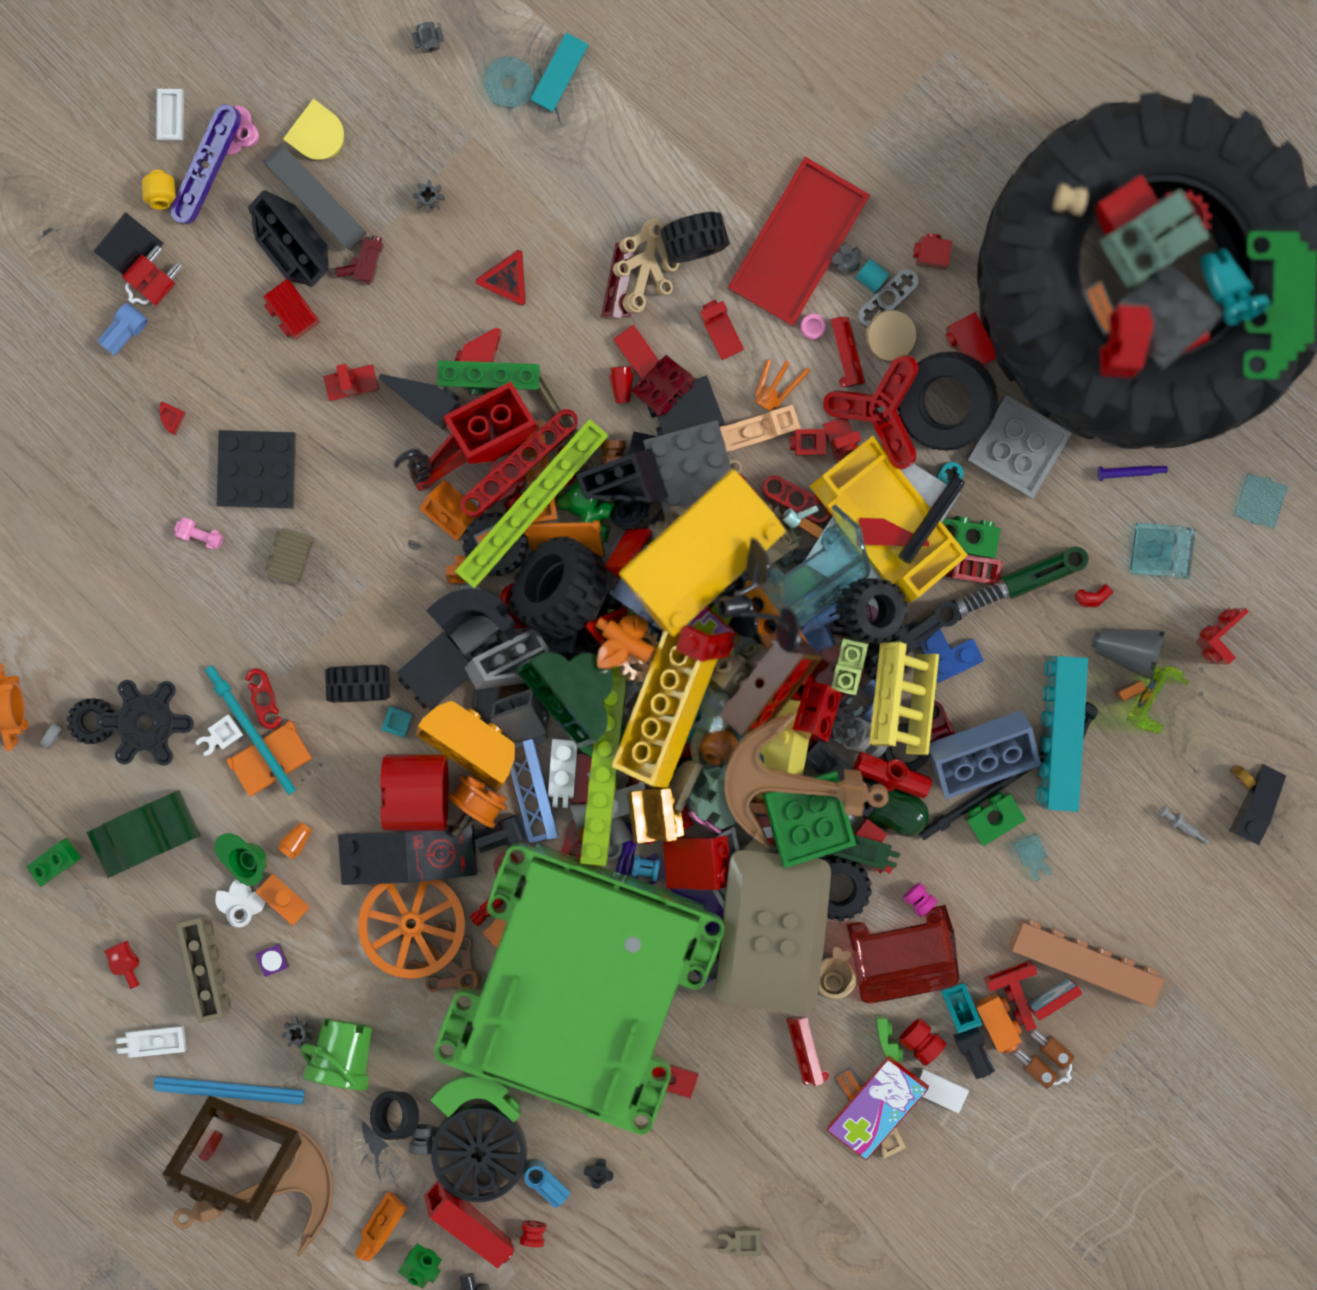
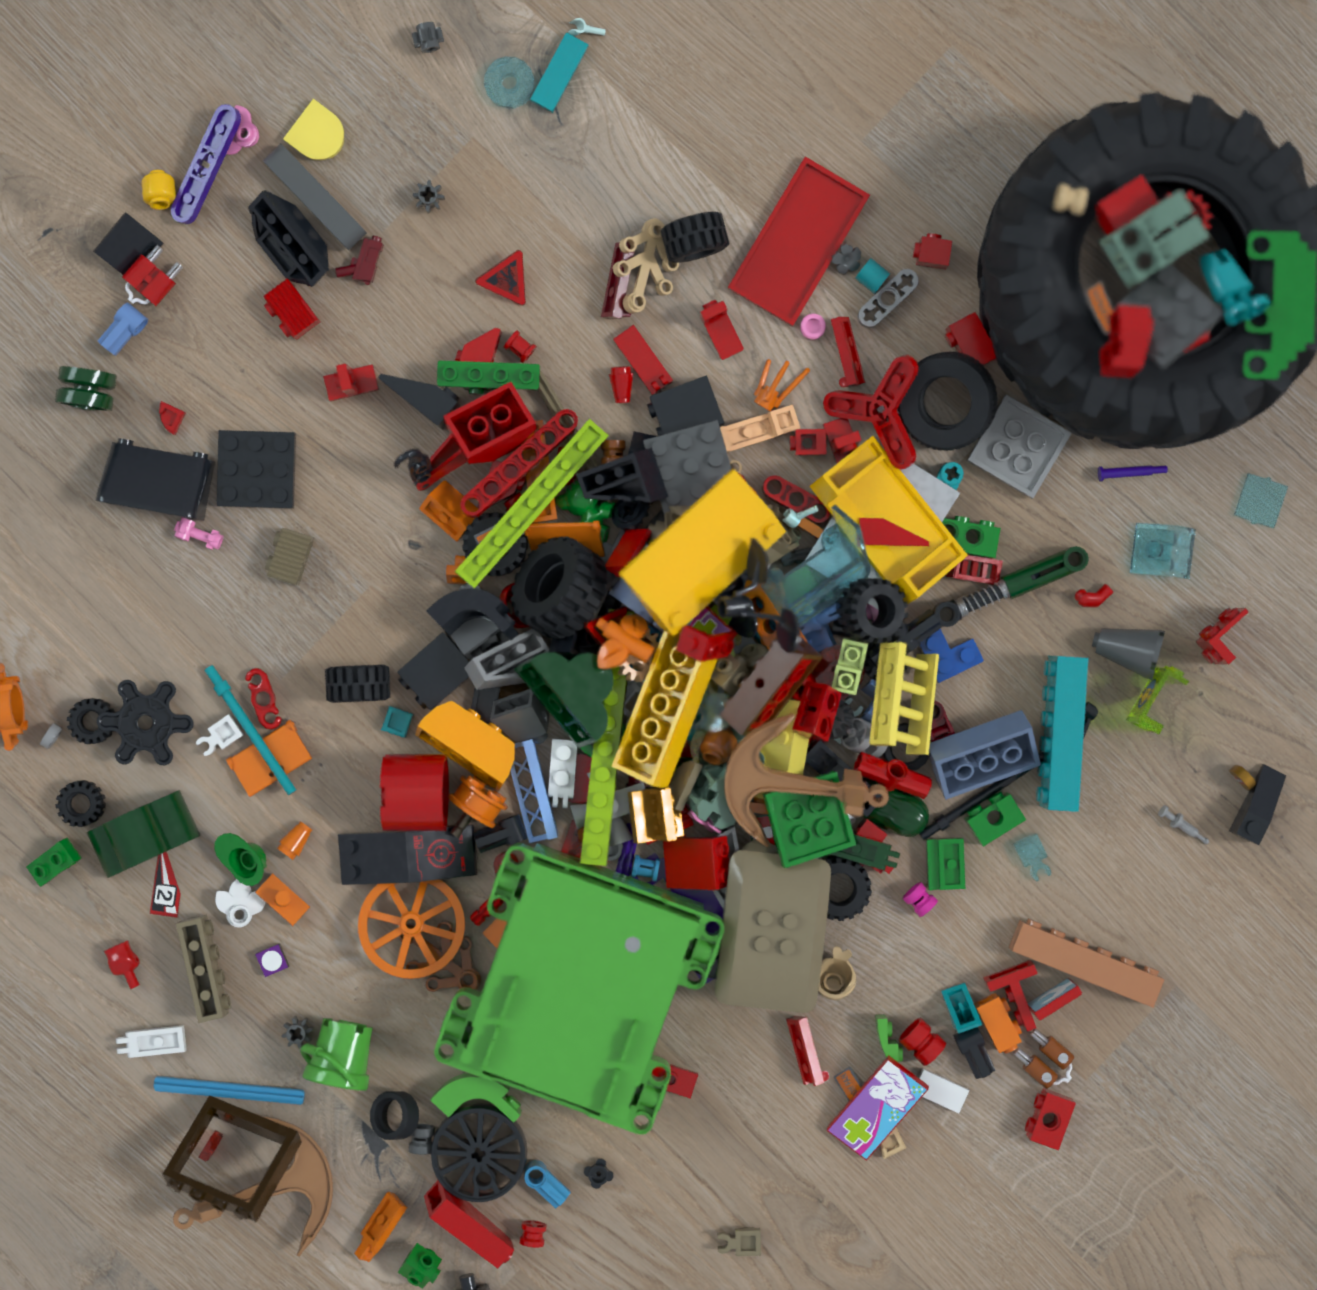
white tile [156,89,184,142] -> none
dark red hinge [631,355,695,417] -> none
clear red windscreen [846,905,959,1004] -> none
tan tile [866,310,916,361] -> none
black axle [898,476,965,564] -> none
orange tile [1115,680,1146,701] -> none
none -> dark green wheel [55,366,117,411]
none -> black tyre [55,780,106,827]
none -> black windscreen [96,438,215,521]
none -> sticker [150,851,181,918]
none -> red bush [503,330,537,363]
none -> light aqua hand [568,18,606,37]
none -> green plate [926,838,966,890]
none -> red brick [1025,1088,1076,1151]

